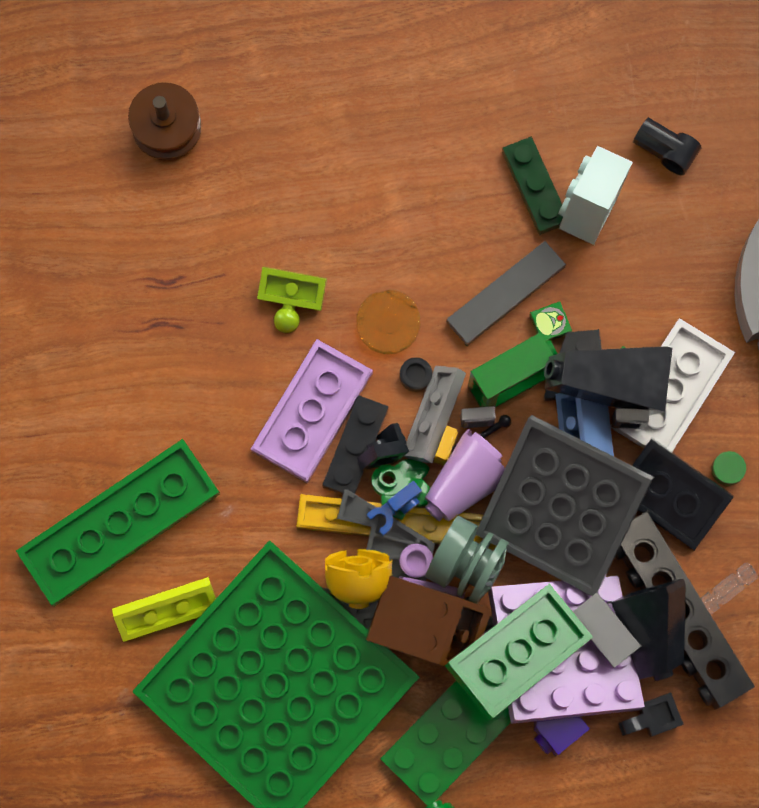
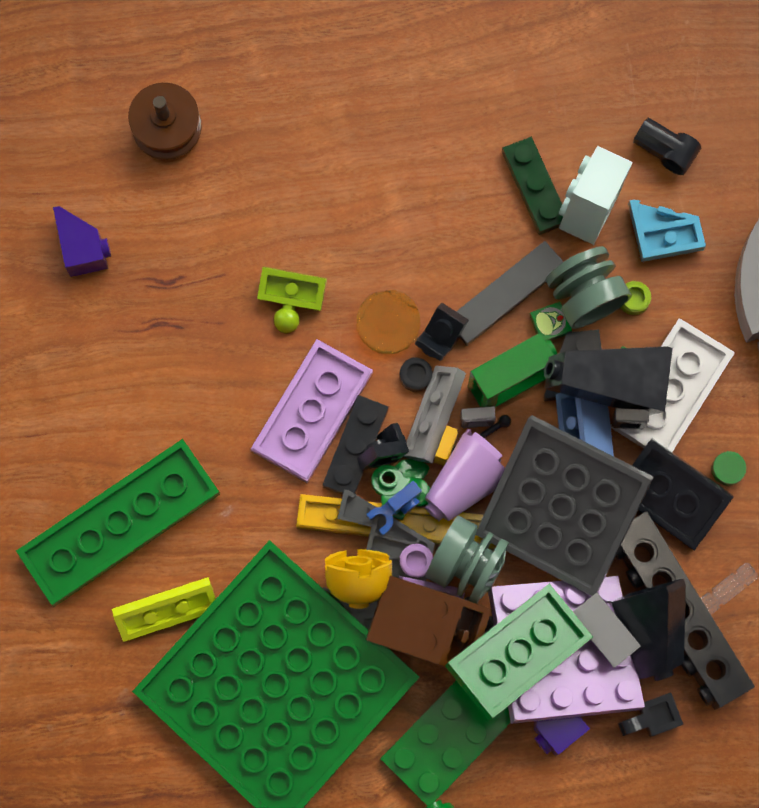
none -> dark purple slope [53,206,111,277]
none -> black bracket [415,303,469,361]
none -> sand green wheel [545,246,632,329]
none -> lime tile [620,281,651,315]
none -> medium azure wing [628,199,706,262]

